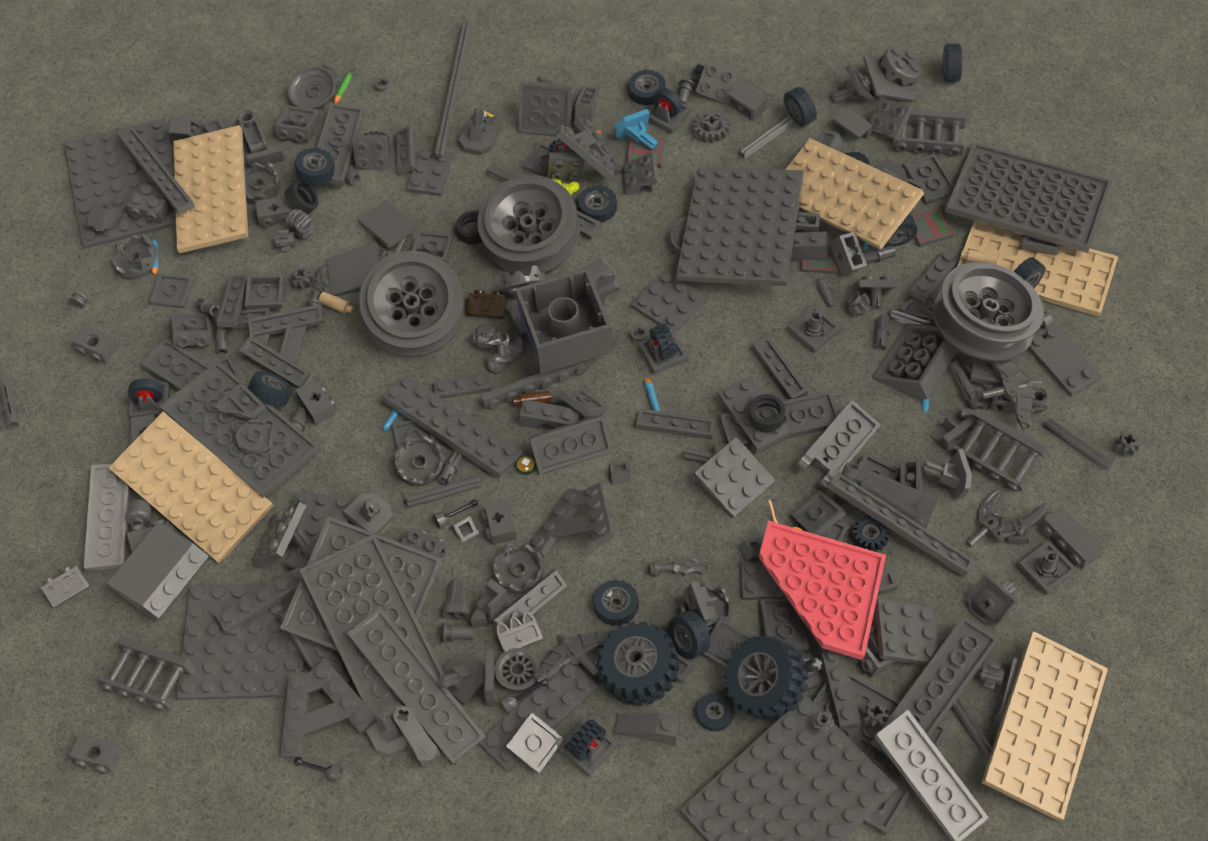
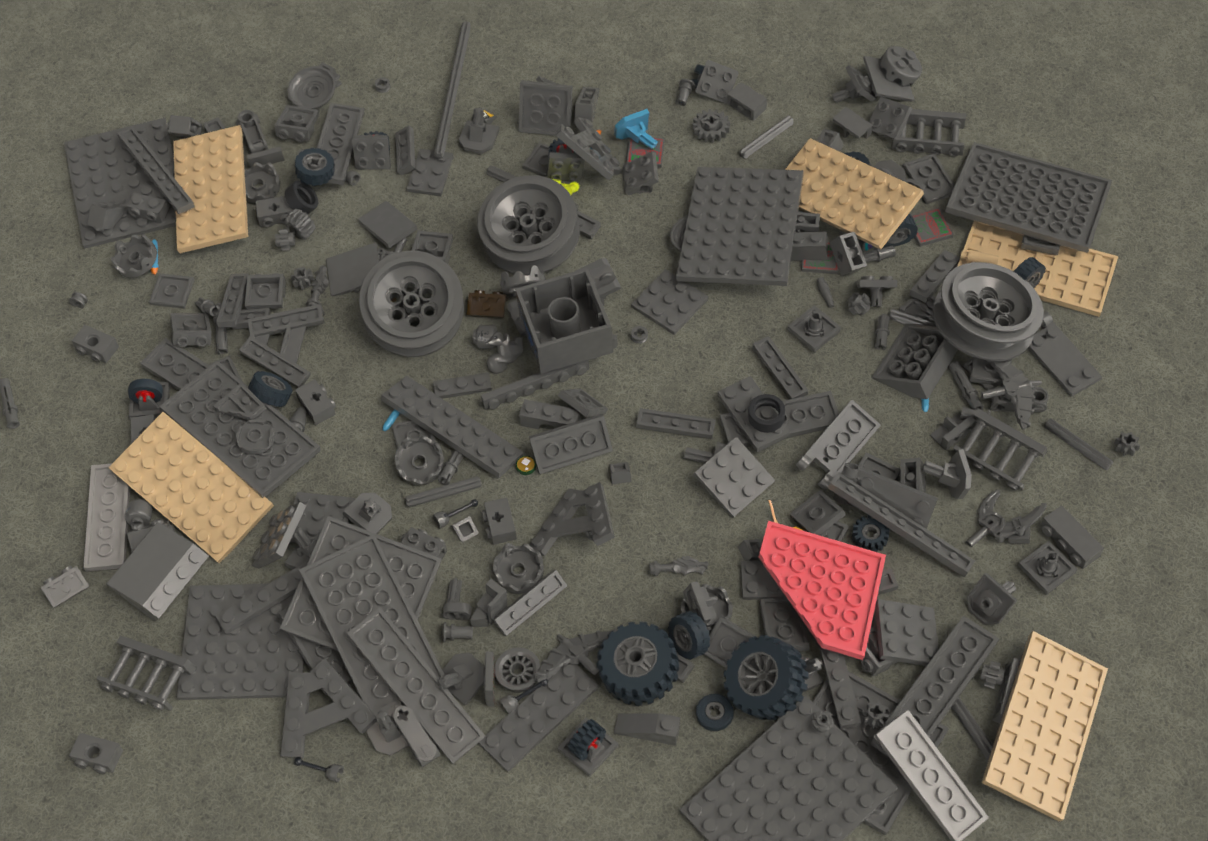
tan cylinder [319,292,355,314] -> none
bright green piece [333,73,352,103] -> none
black tyre [456,211,483,245] -> none
plate [497,611,543,652] -> none
plate [505,712,564,774] -> none
reddish brown cylinder [512,391,551,408] -> none
black wheel [578,185,617,223] -> none
black wheel [594,580,639,626] -> none
black wheel [628,70,666,106] -> none
plate [638,323,688,374] -> none
dark azure piece [644,378,660,411] -> none
plate [648,88,692,133] -> none
black wheel [783,86,817,127] -> none
black wheel [942,44,962,82] -> none

